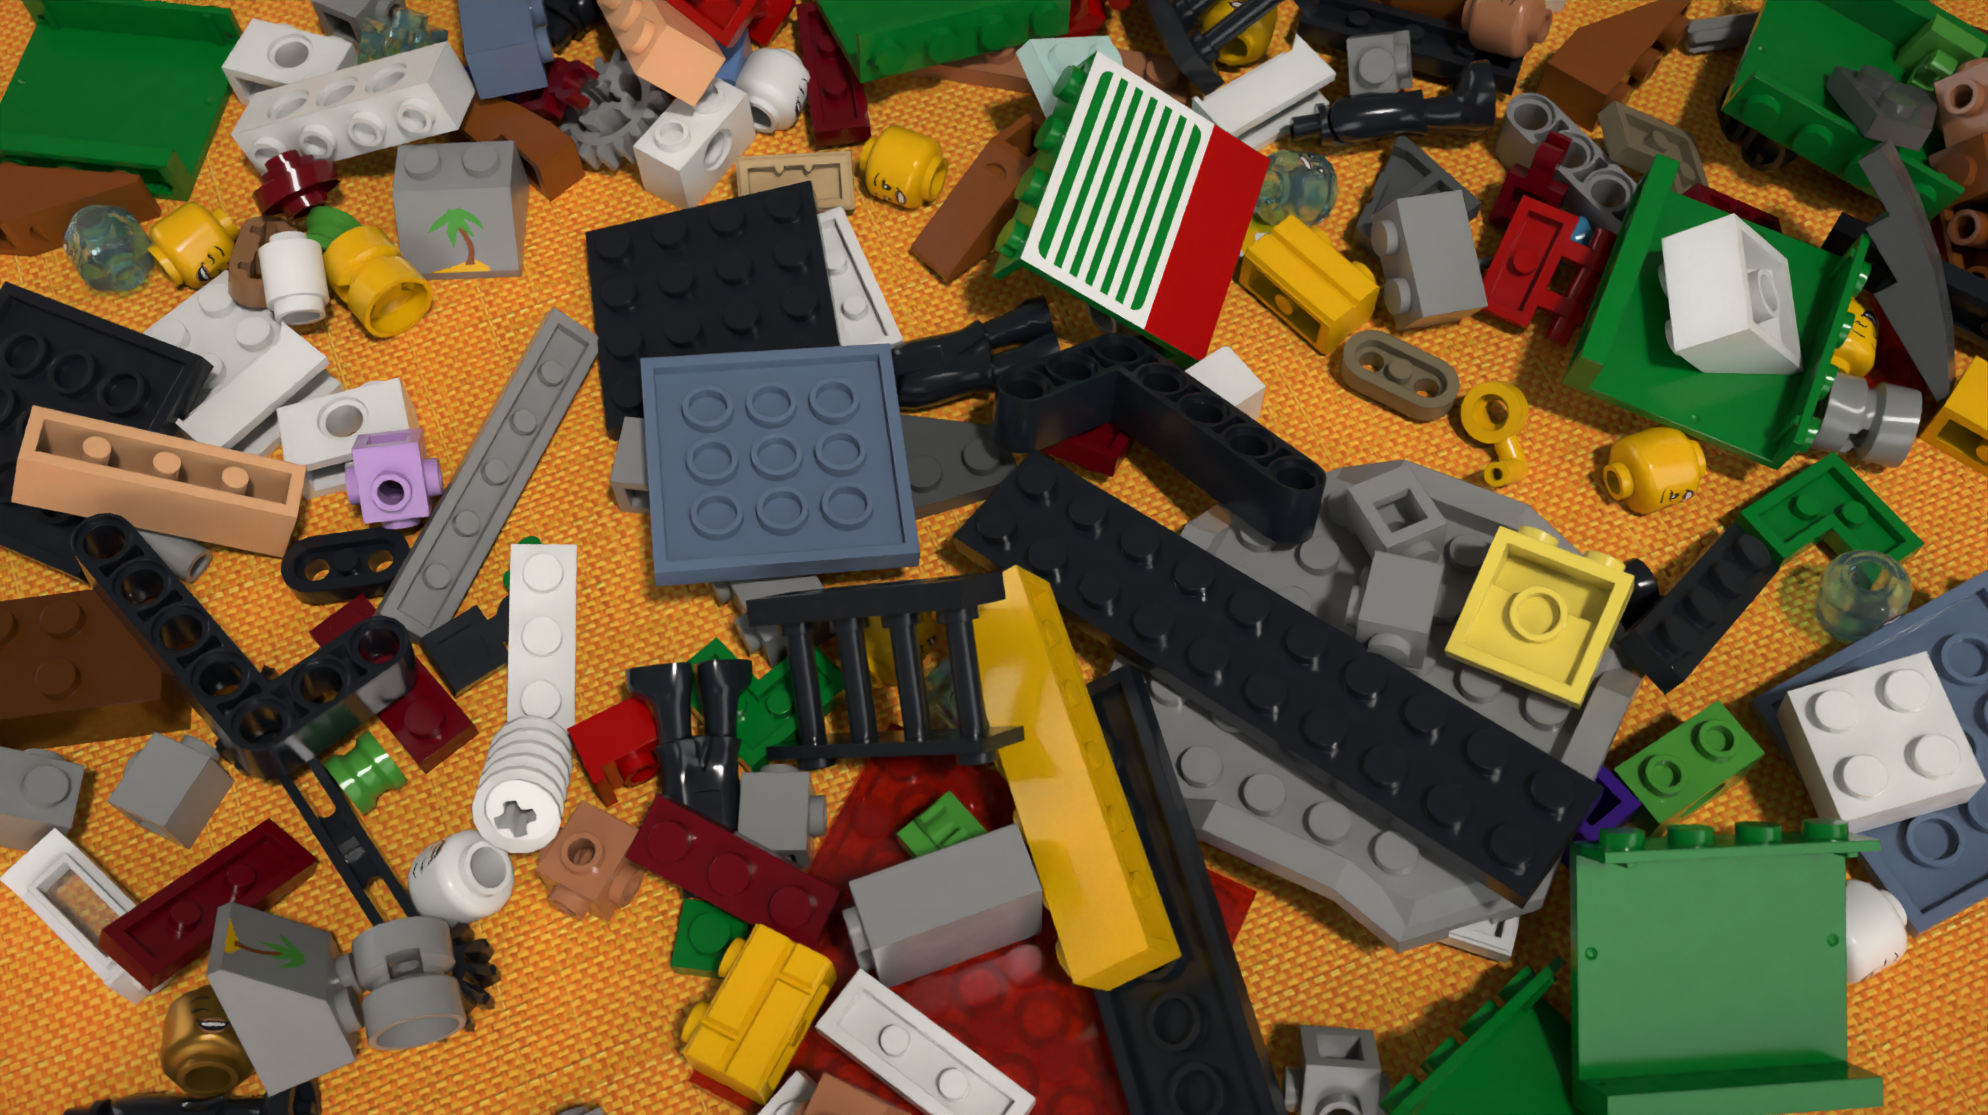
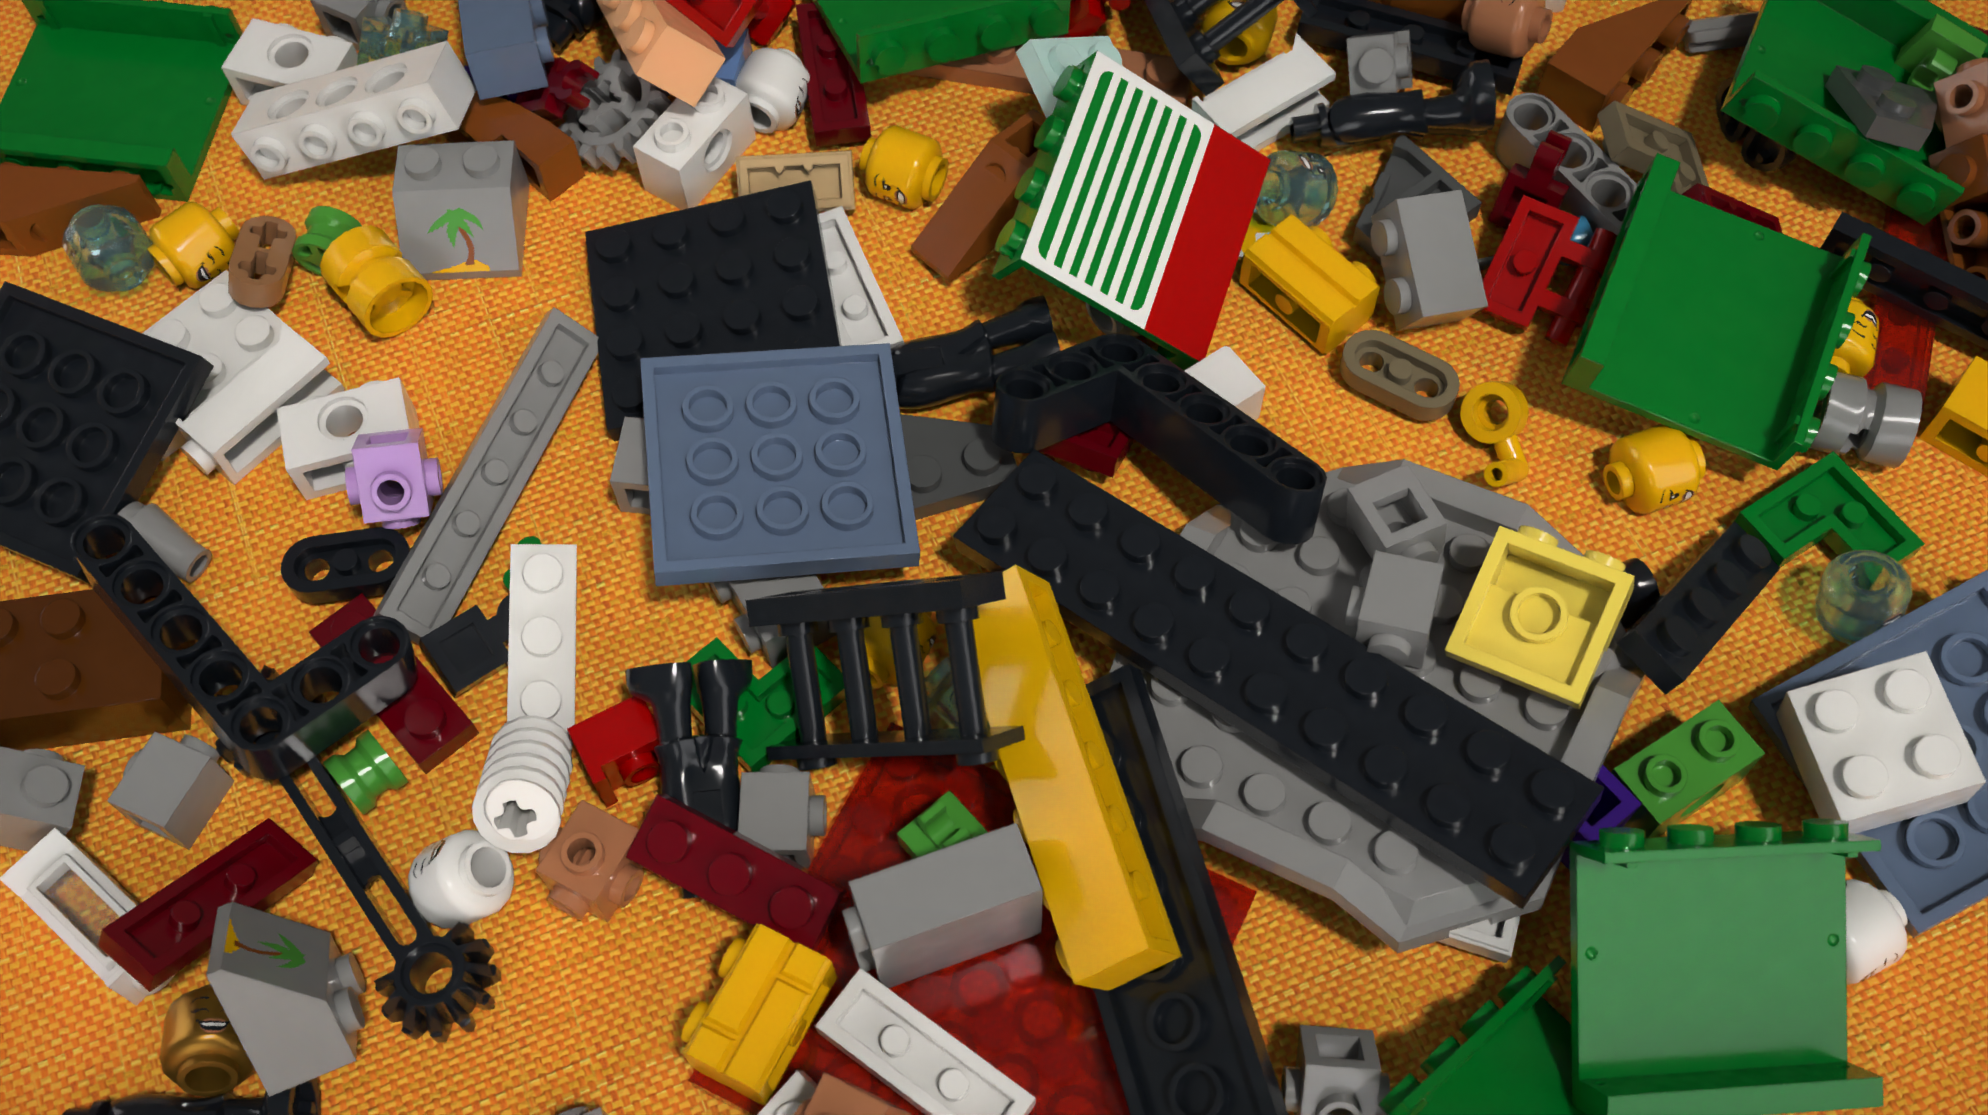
light nougat brick [11,405,307,558] -> none
dark red plate [252,150,342,221] -> none
white brick [258,231,330,325] -> none
light grey wheel [352,916,467,1051] -> none
green plate [670,899,754,980] -> none
white slope [1658,213,1803,375] -> none
dark grey slope [1858,138,1956,401] -> none

